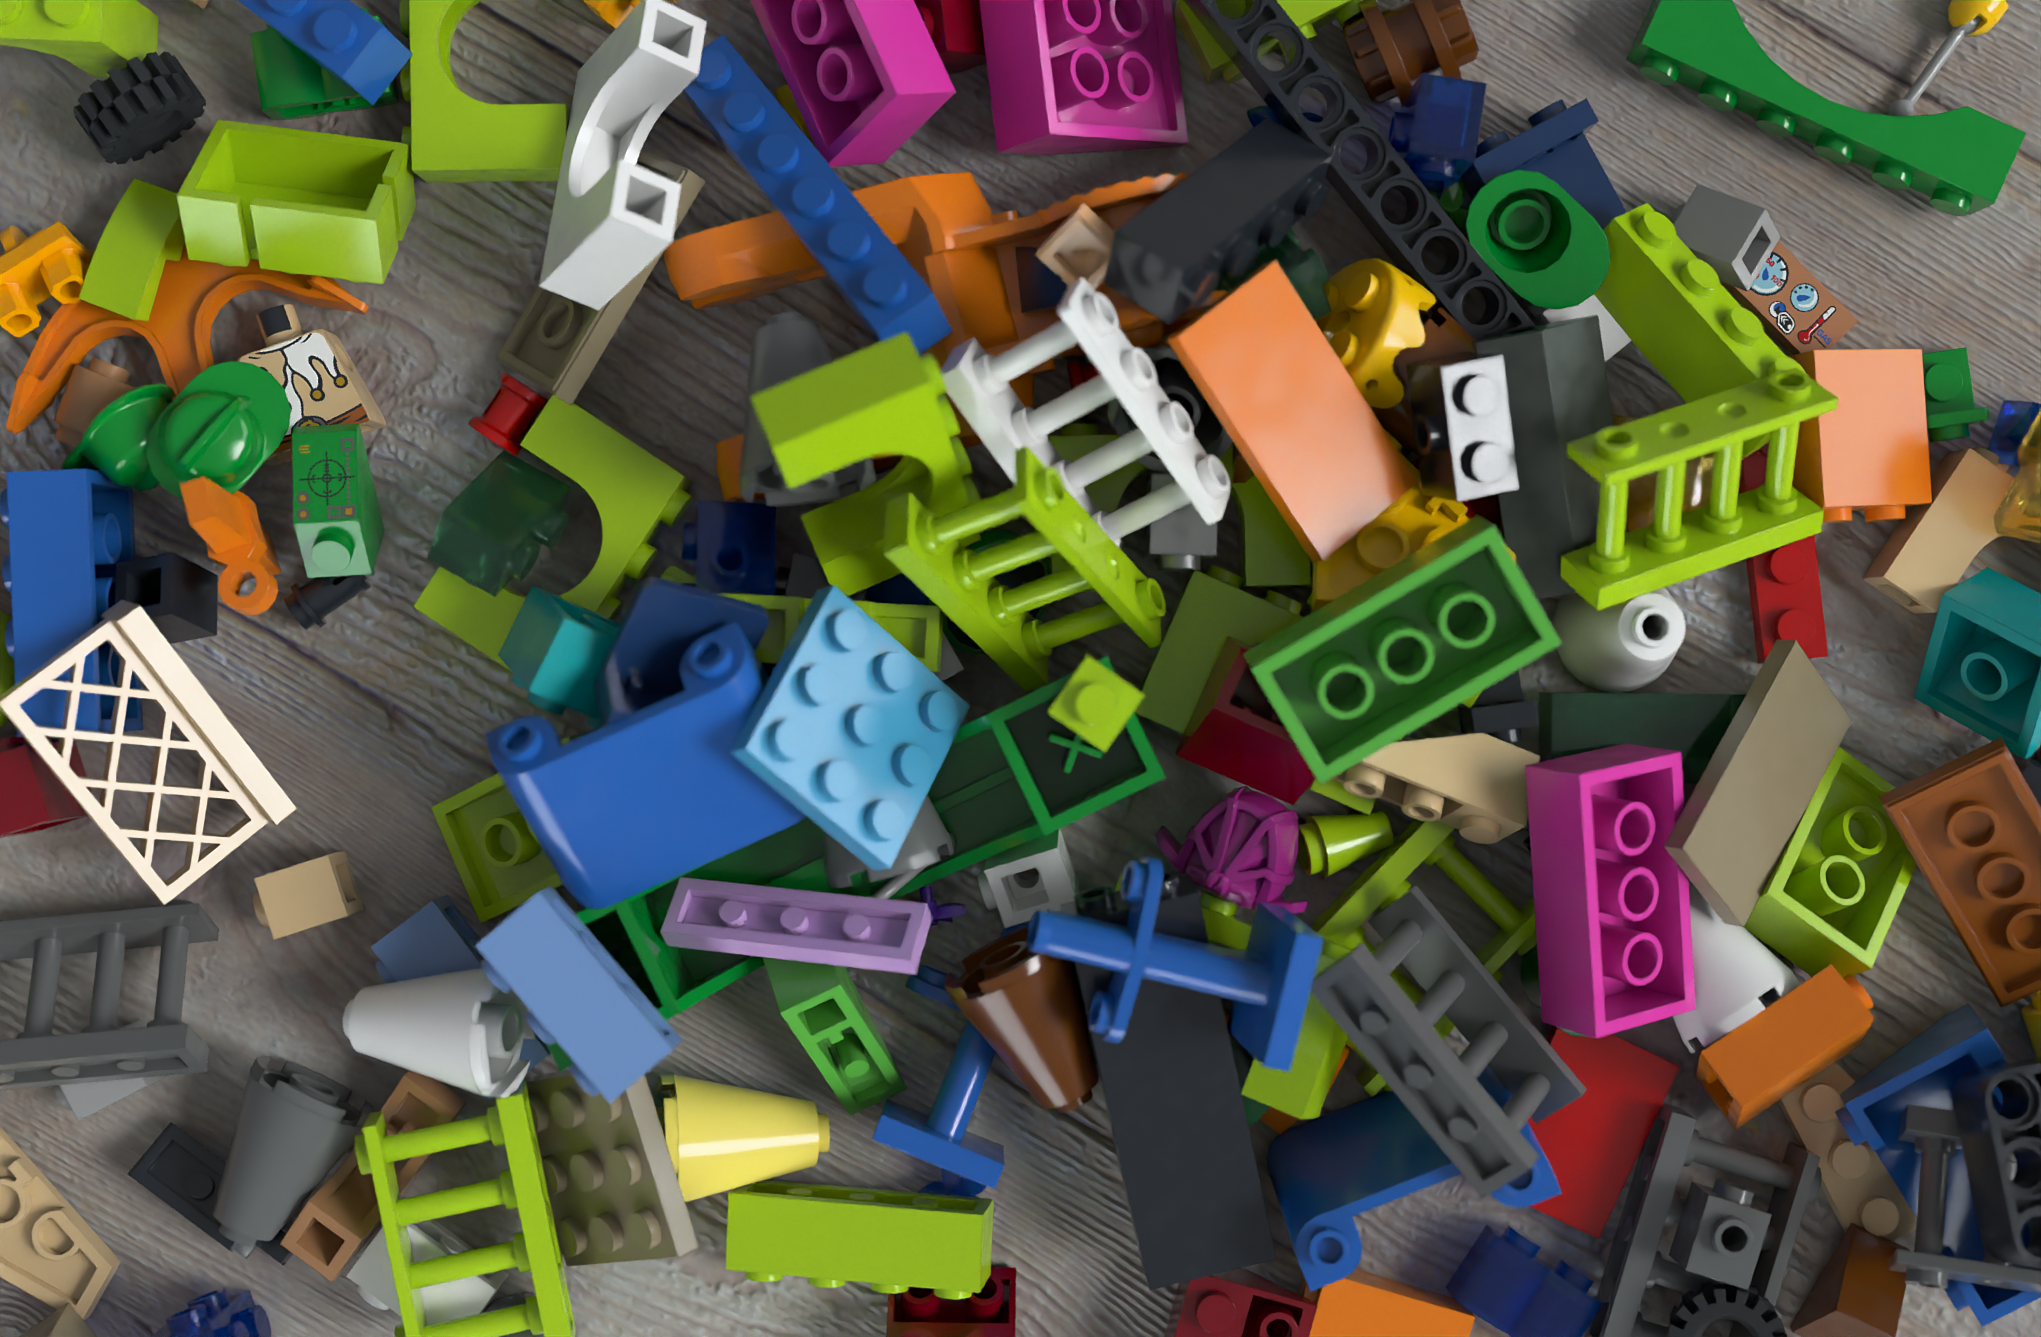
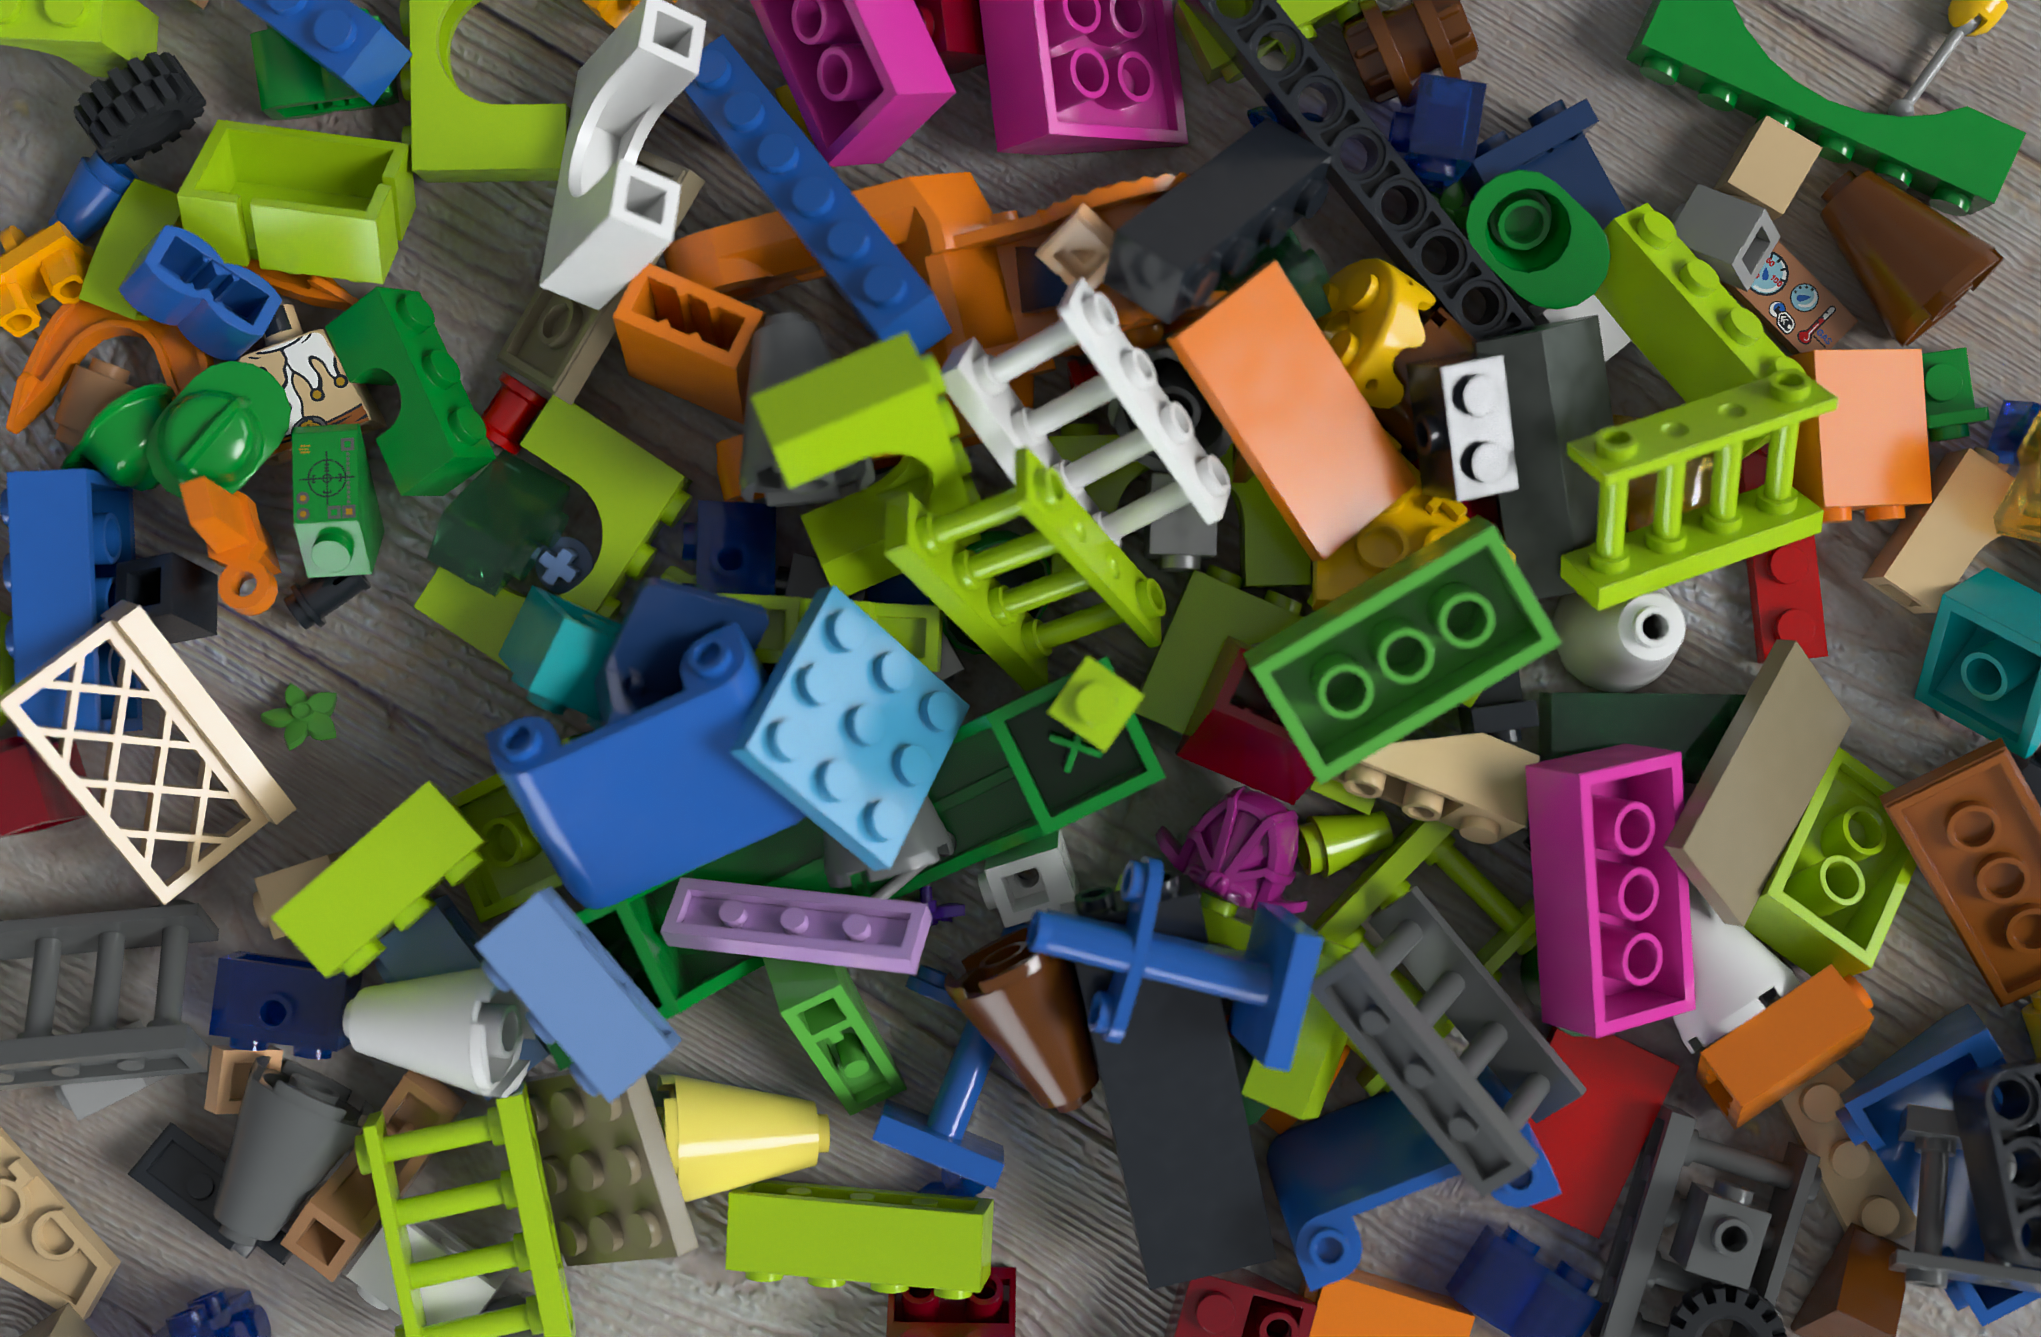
none -> blue cone [48,150,140,244]
none -> blue brick [118,225,282,361]
none -> light nougat plate [204,1045,283,1114]
none -> clear blue brick [209,951,363,1059]
none -> bright green plant [260,683,337,751]
none -> lime piece [271,781,490,978]
none -> green arch [325,286,496,496]
none -> medium blue piece [535,536,594,593]
none -> orange brick [613,263,765,425]
none -> tan brick [1713,115,1822,221]
none -> reddish brown cone [1820,170,2004,348]

